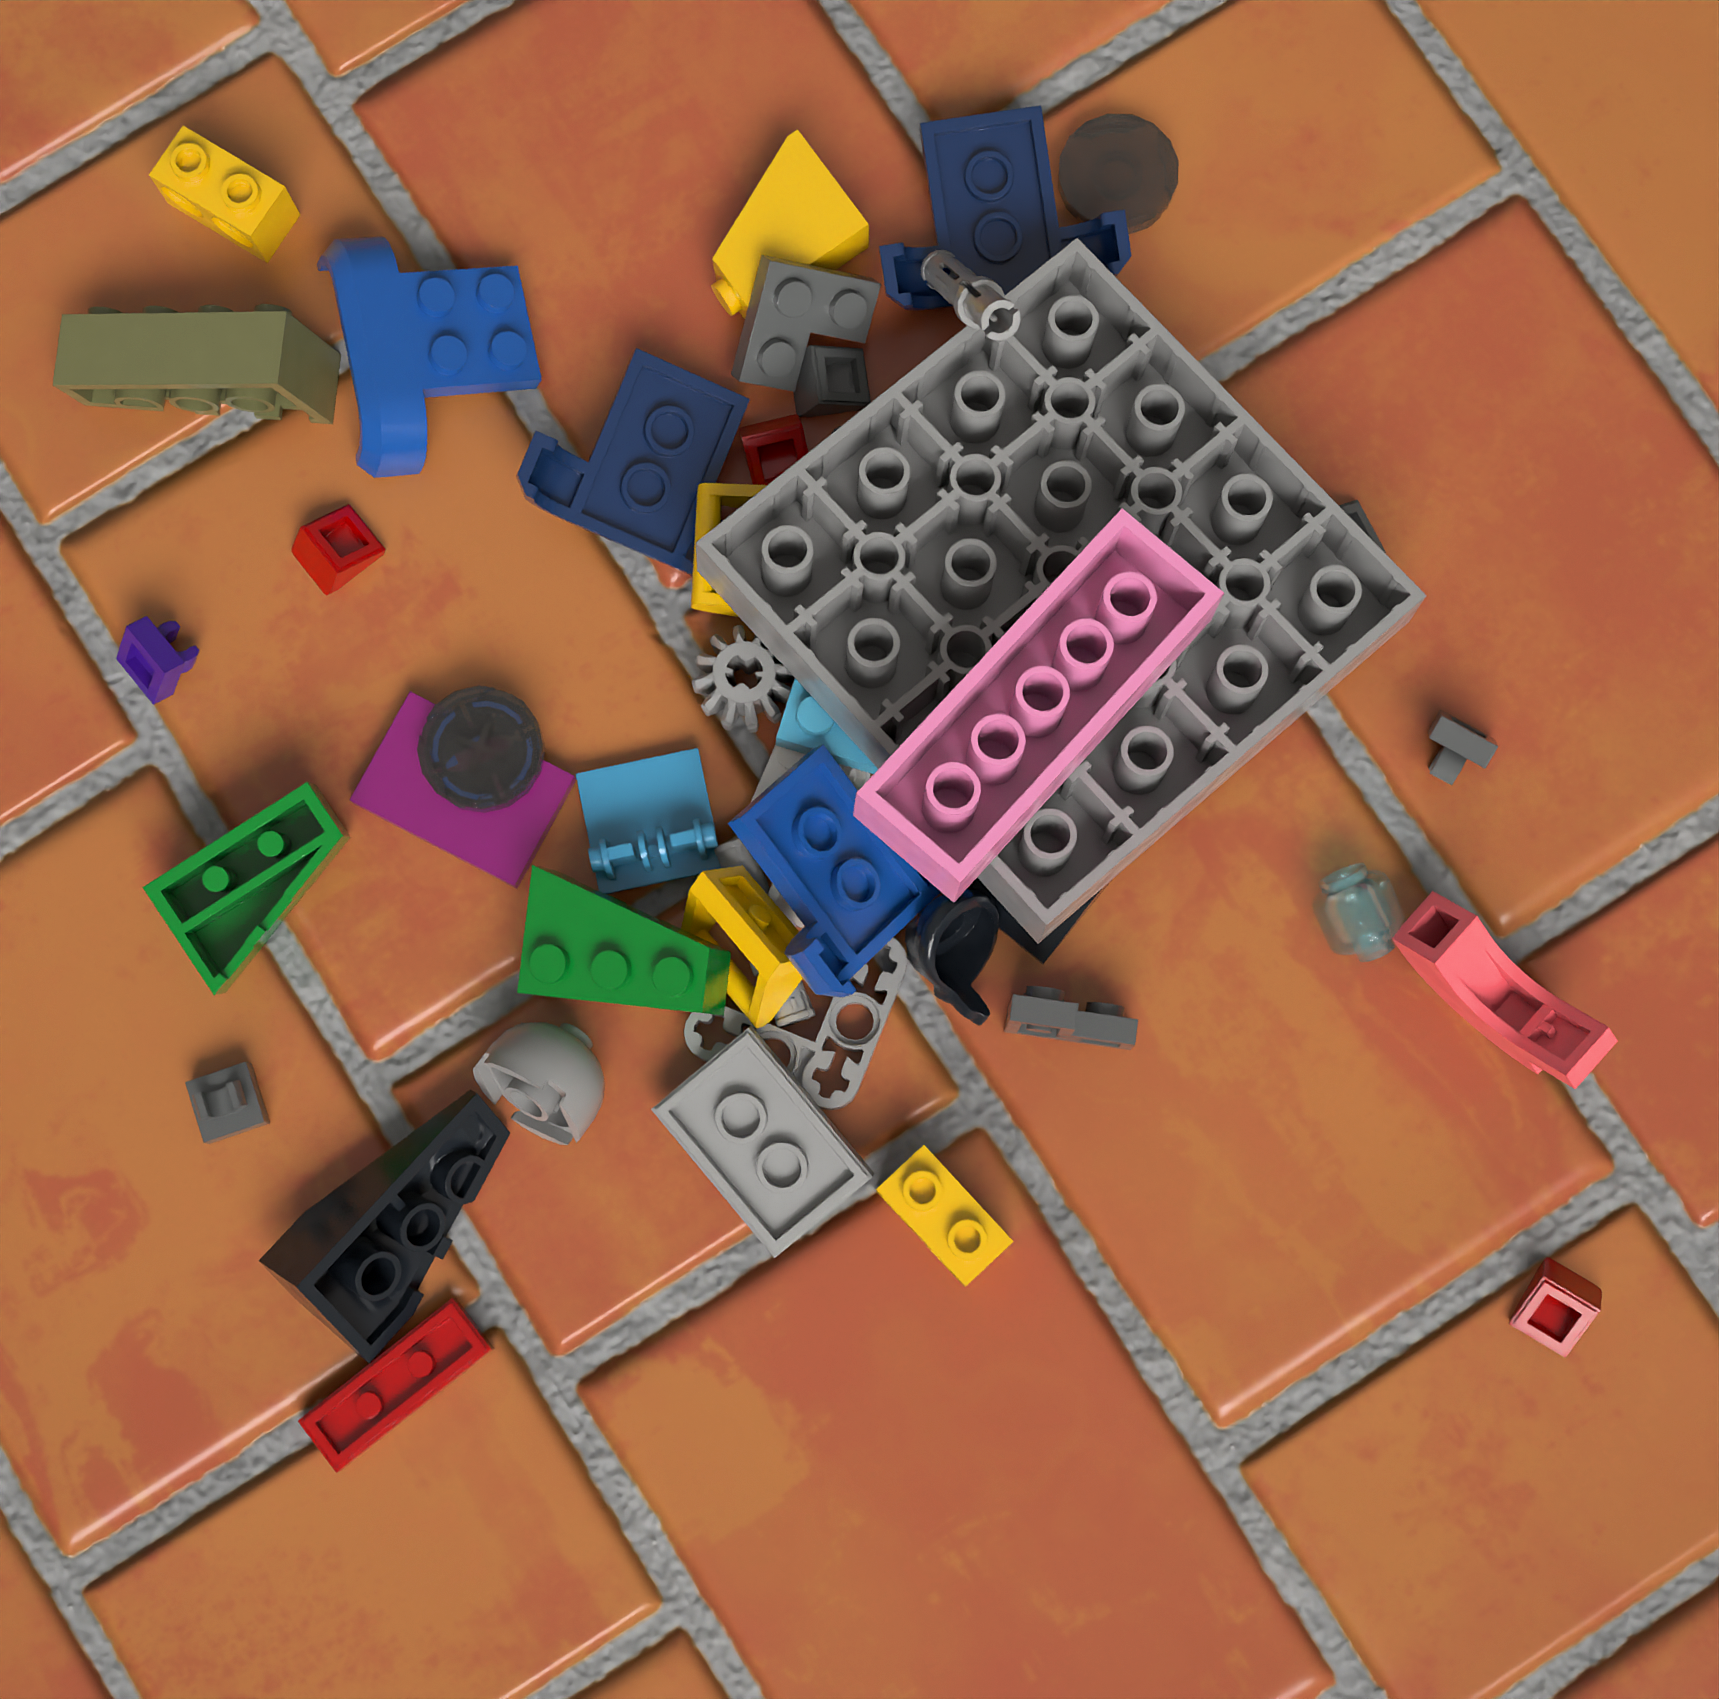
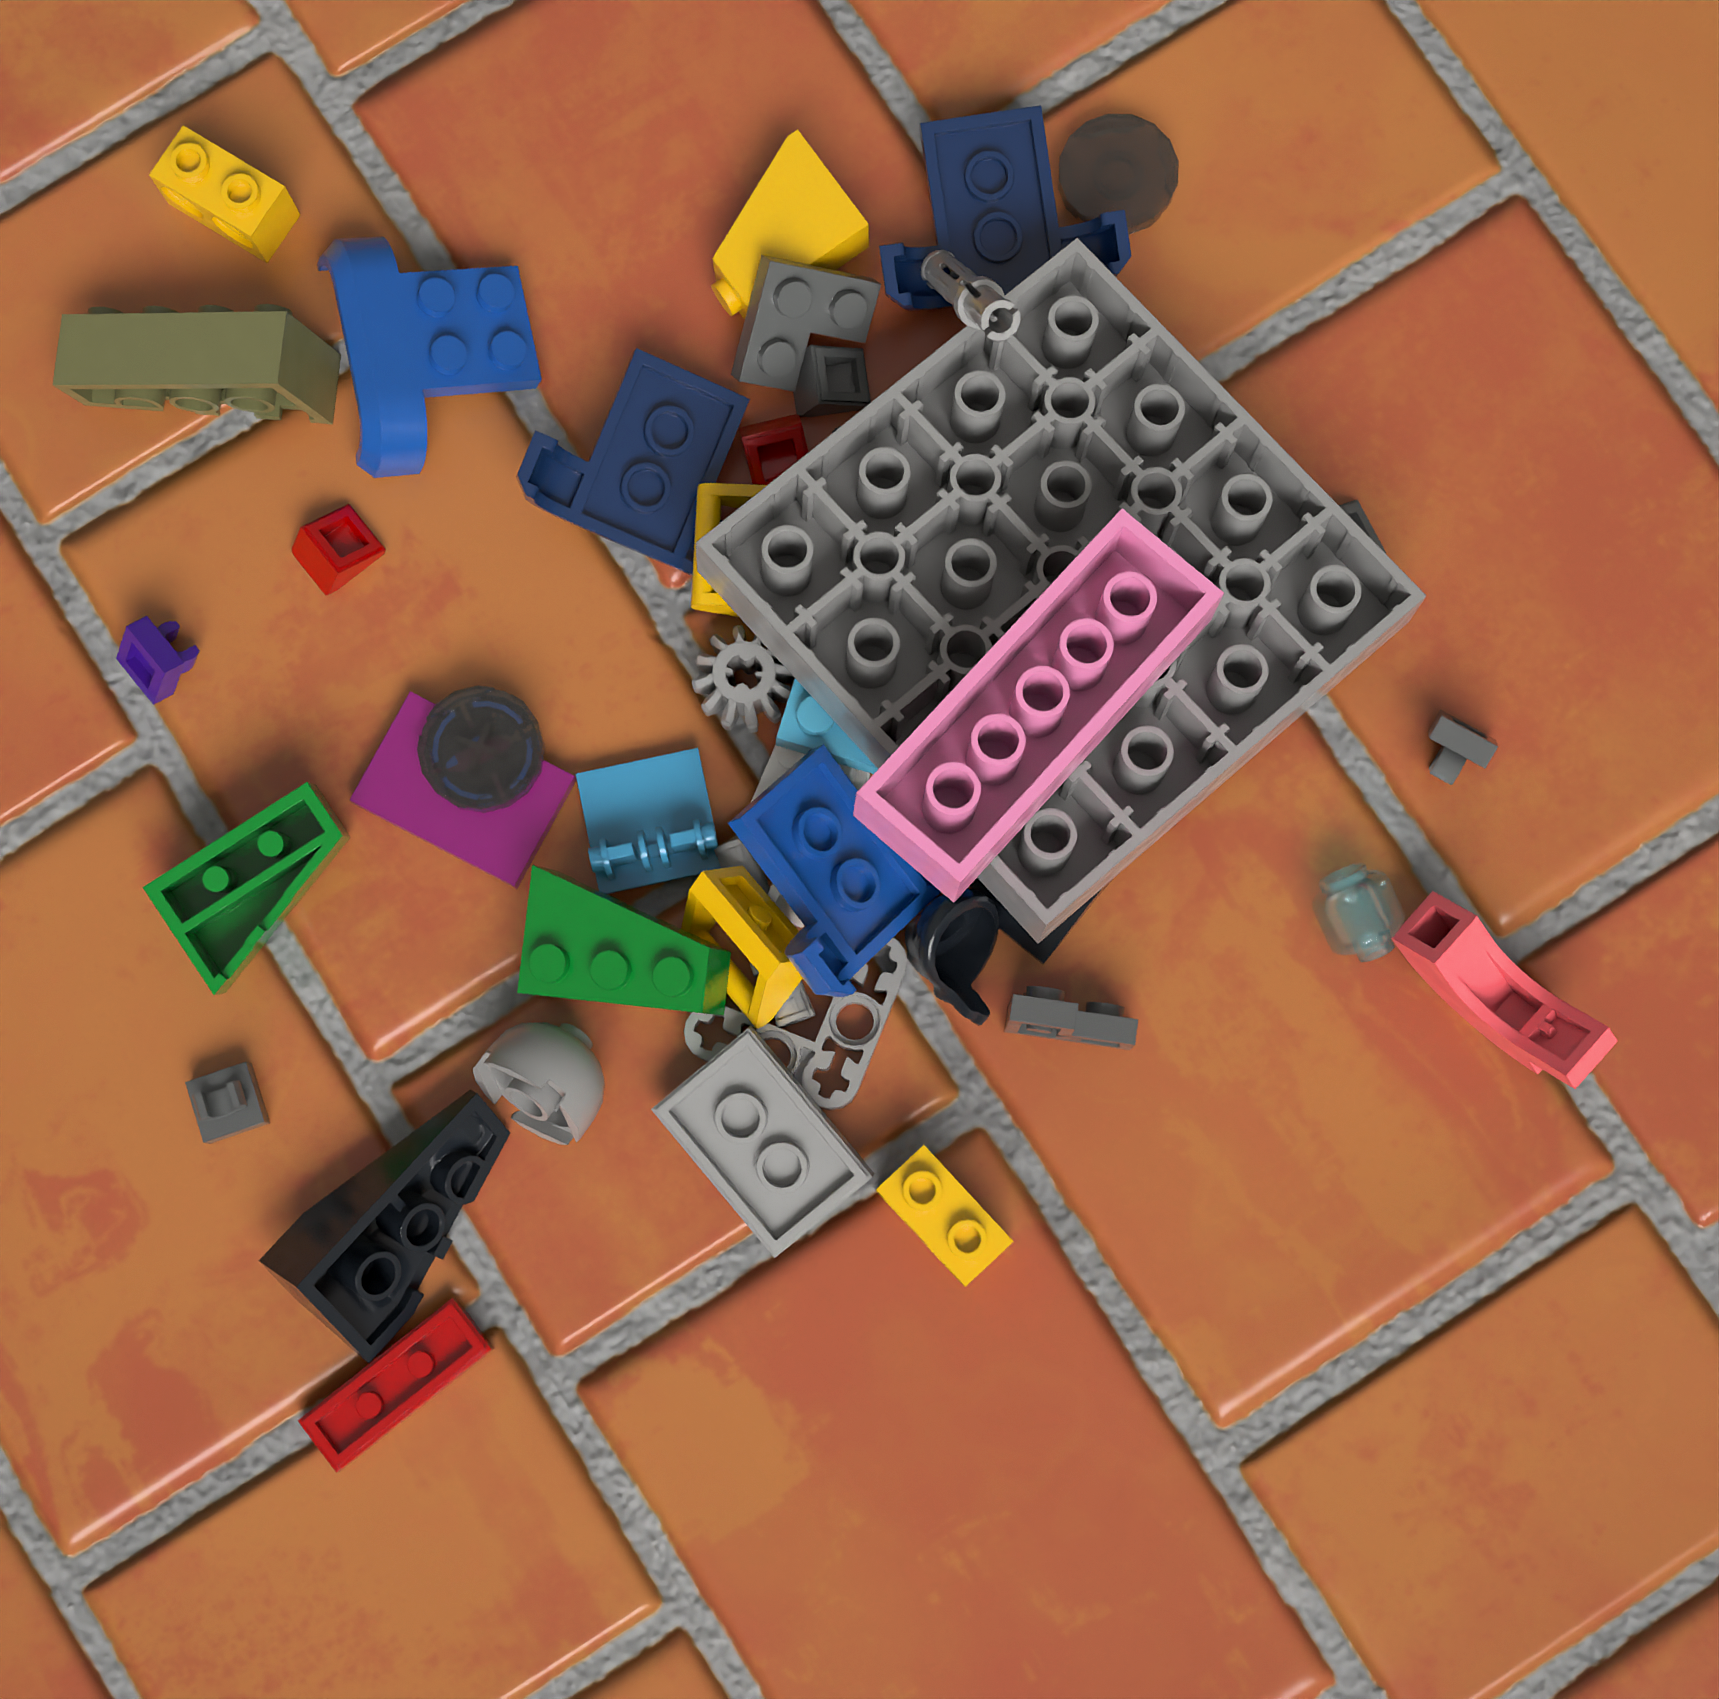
red slope [1509,1257,1602,1358] -> none

